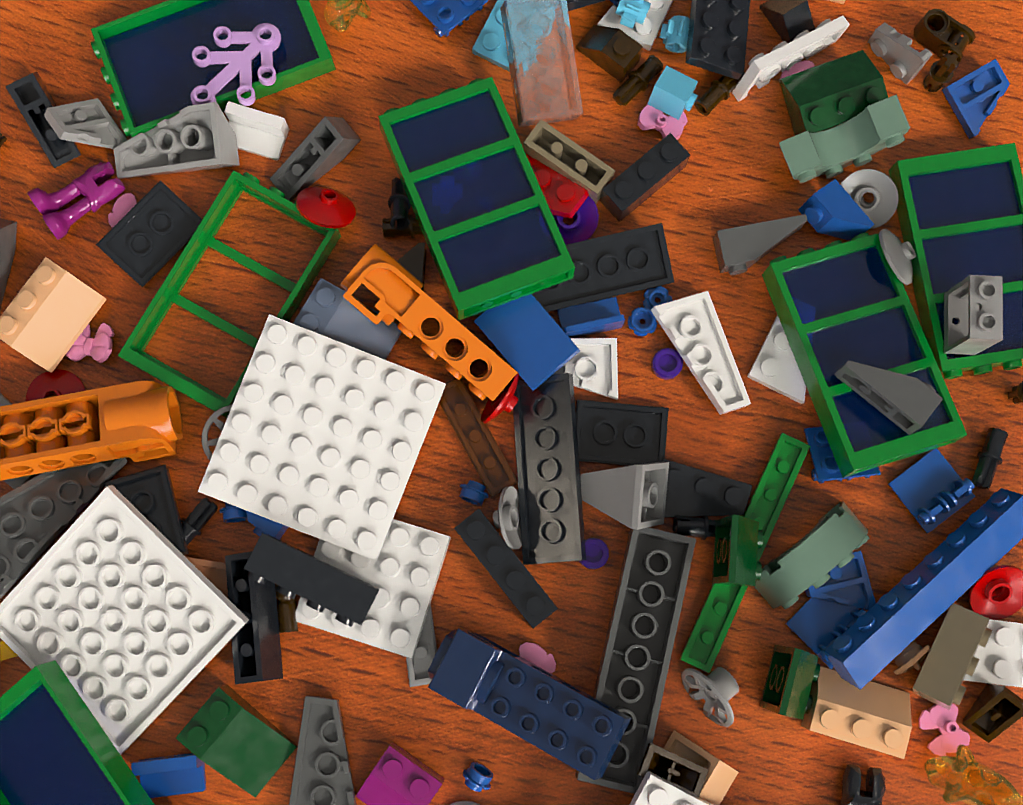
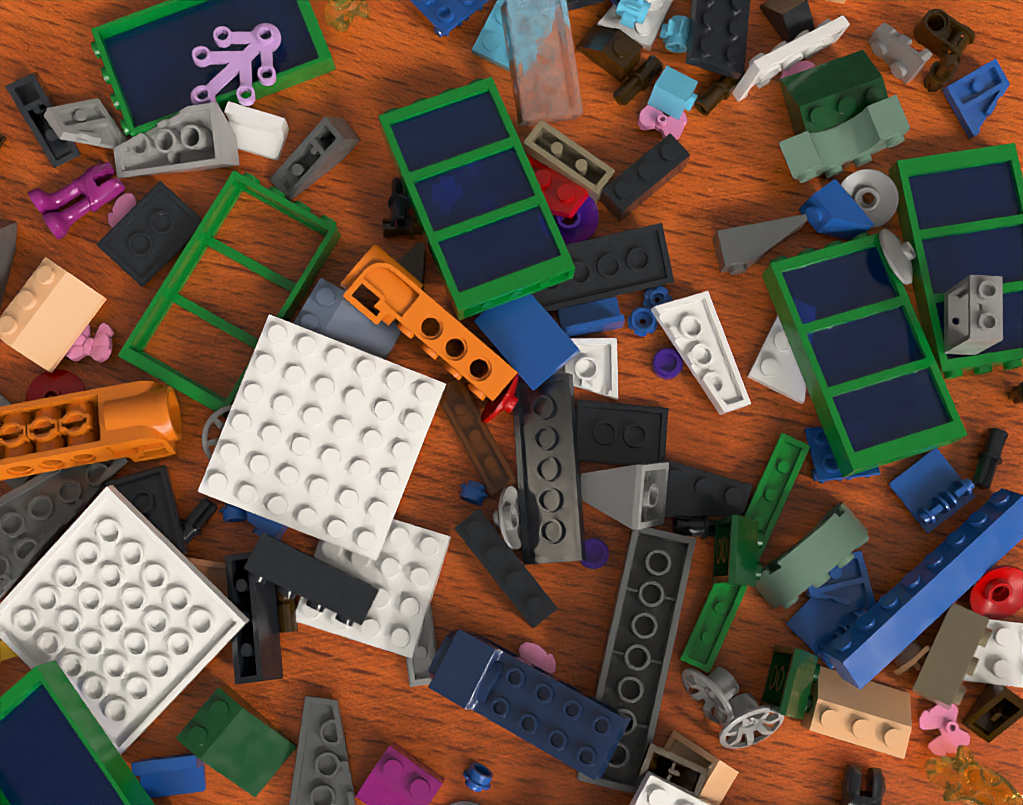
red dish [296,186,356,228] -> none
dark grey slope [834,360,943,435] -> none
none -> light grey wheel [719,693,784,749]

